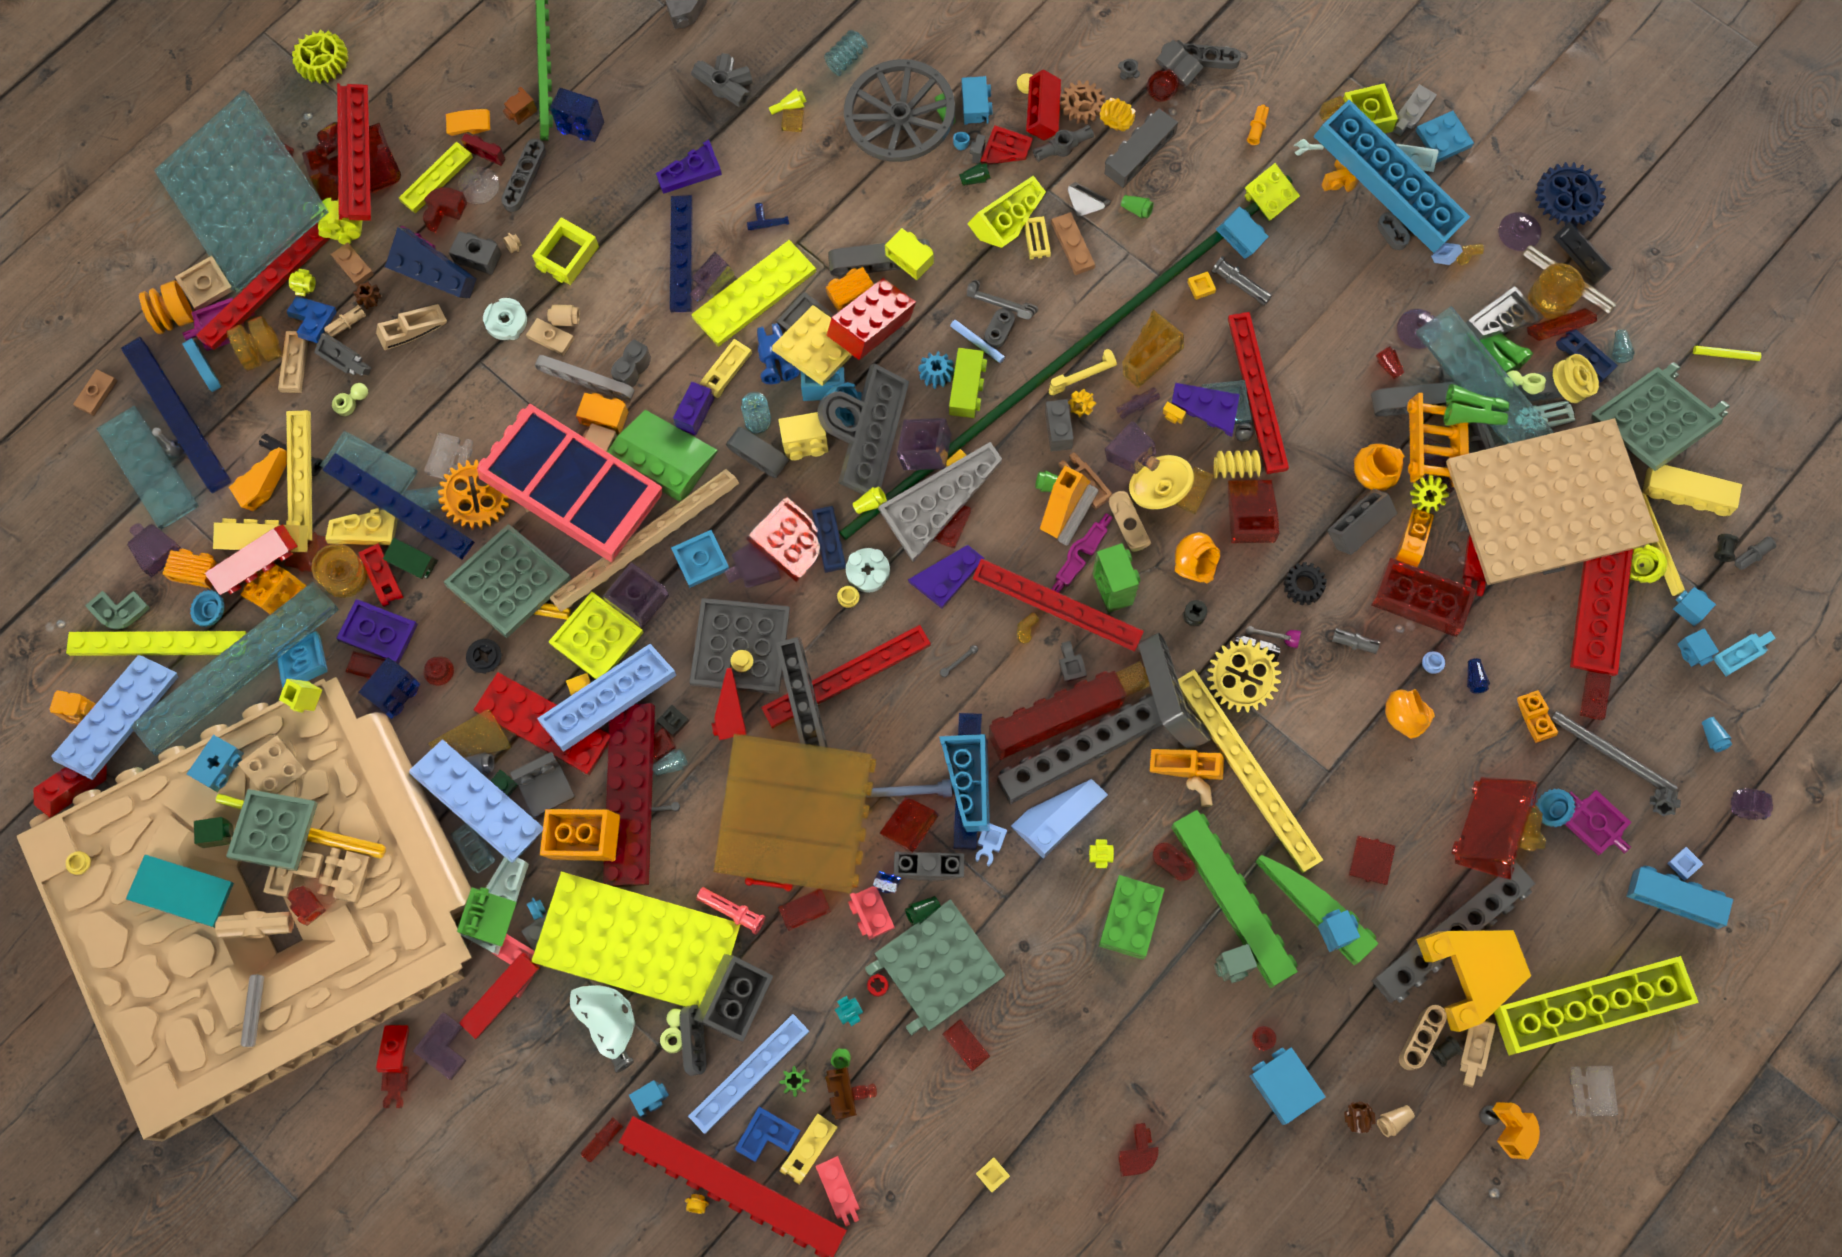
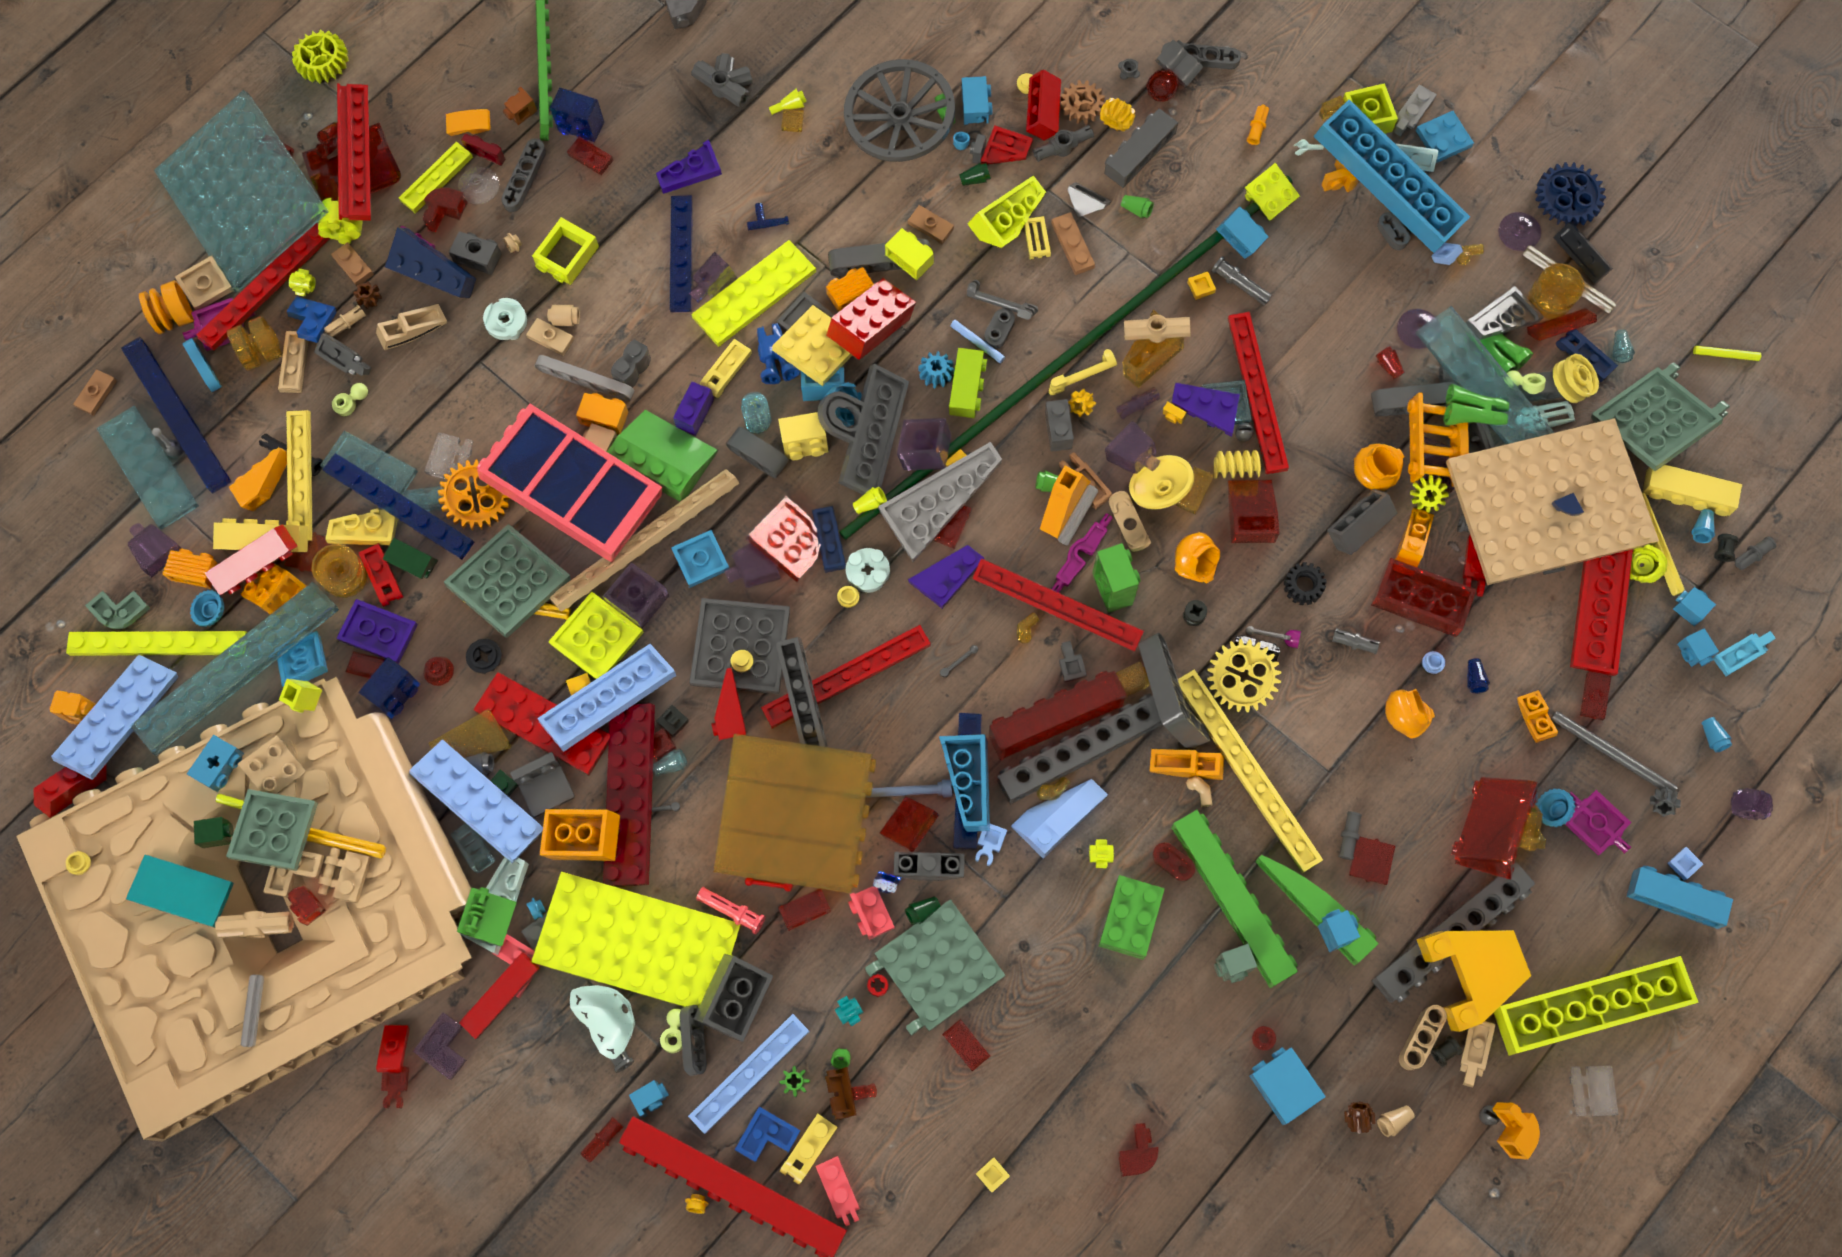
clear light blue piece [824,30,868,76] -> none
none -> clear red plate [567,136,613,175]
none -> medium nougat plate [908,205,954,244]
none -> clear yellow arm [1037,777,1070,800]
none -> tan piece [1124,314,1190,343]
none -> dark grey pin [1338,811,1362,860]
none -> dark blue tile [1551,493,1584,516]
none -> dark azure cone [1691,509,1715,543]

